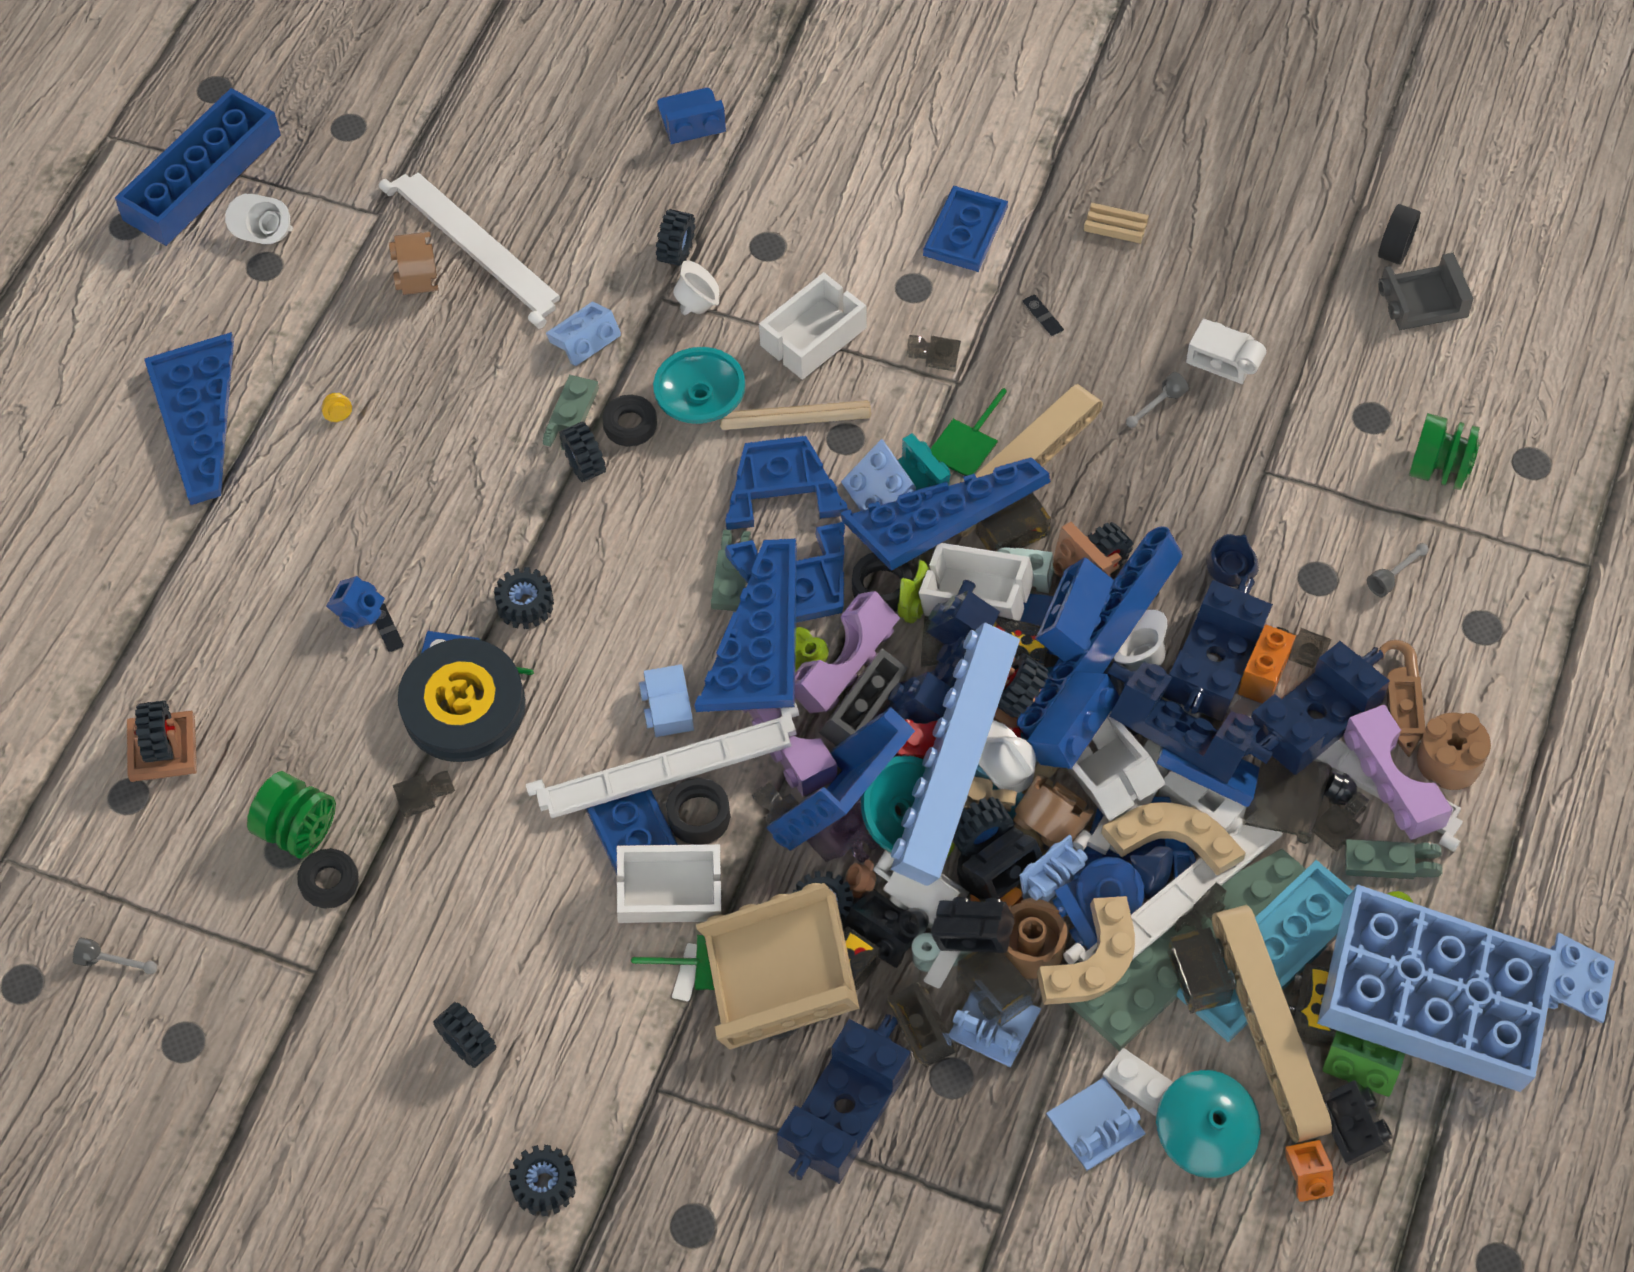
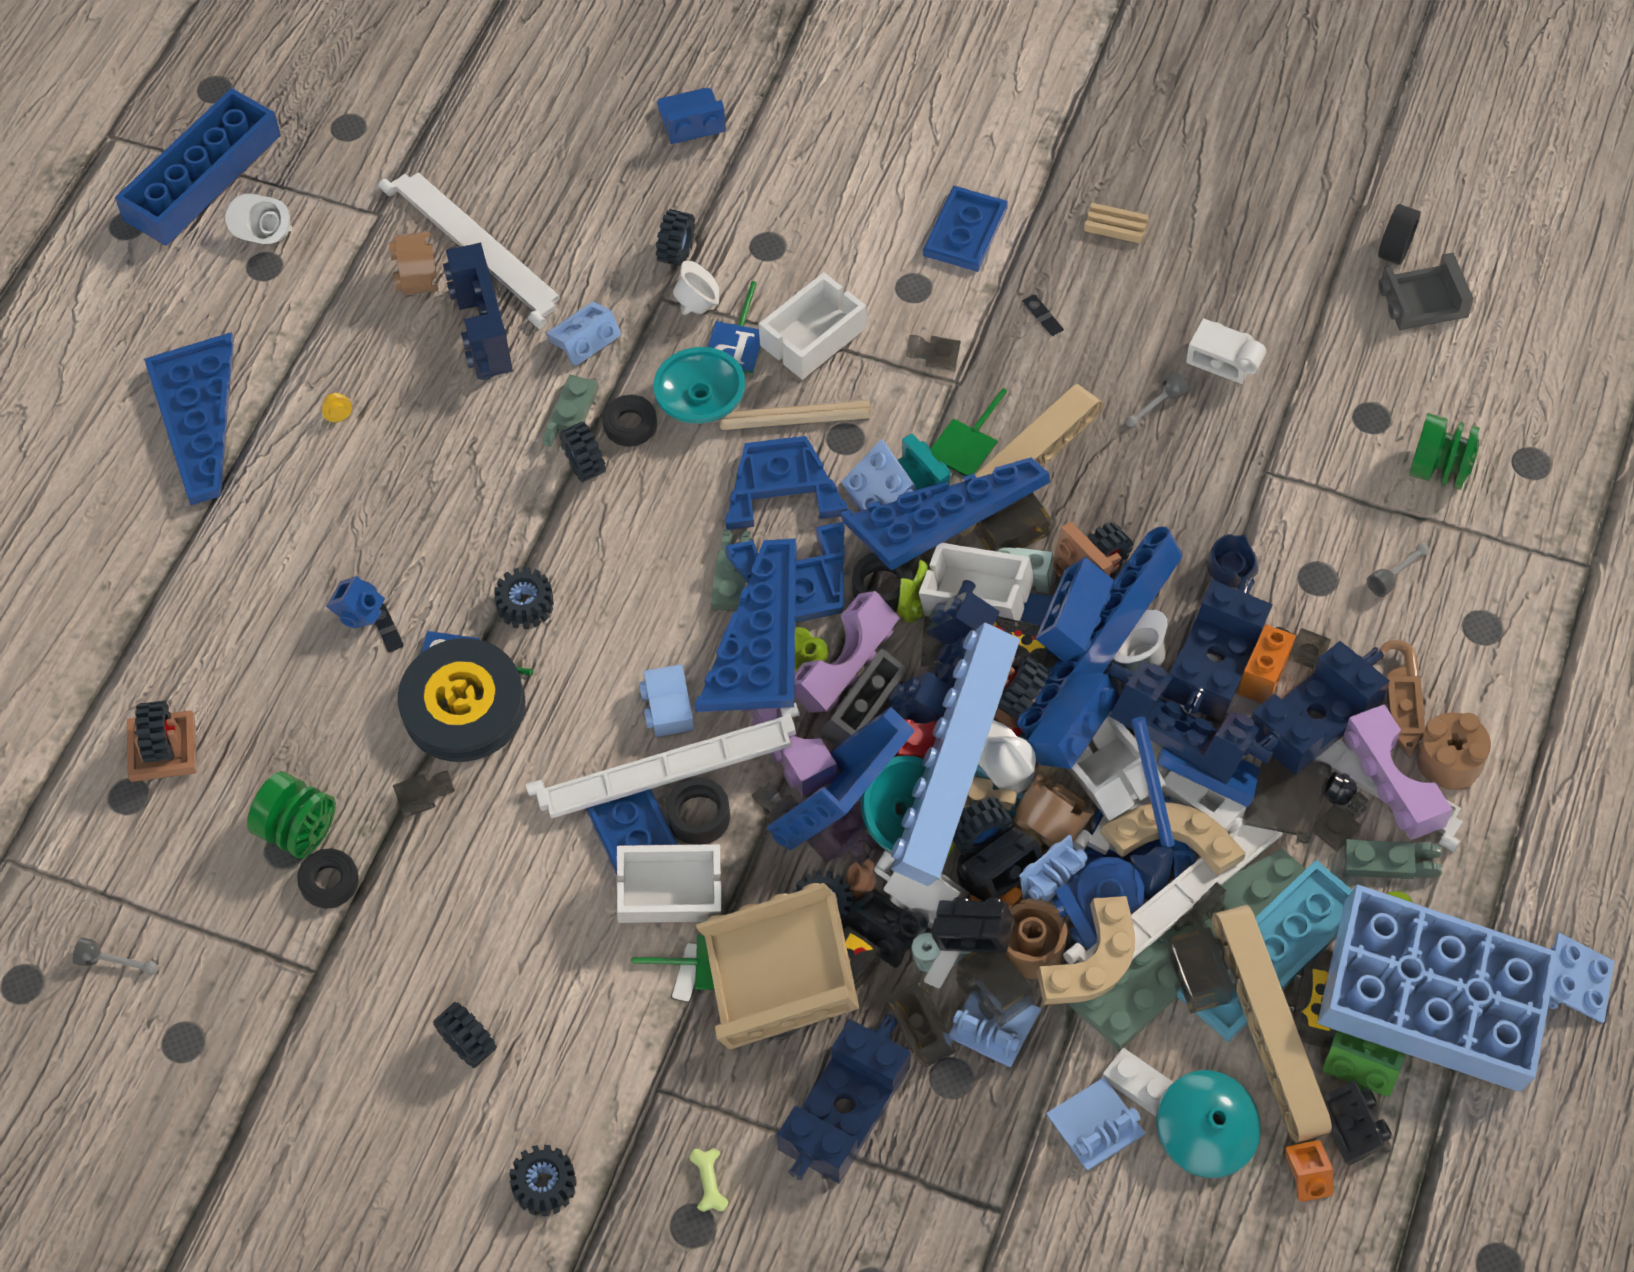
none -> dark blue brick [443,242,513,380]
none -> yellowish green piece [689,1148,728,1212]
none -> blue piece [708,281,761,374]
none -> blue bar [1132,717,1175,847]

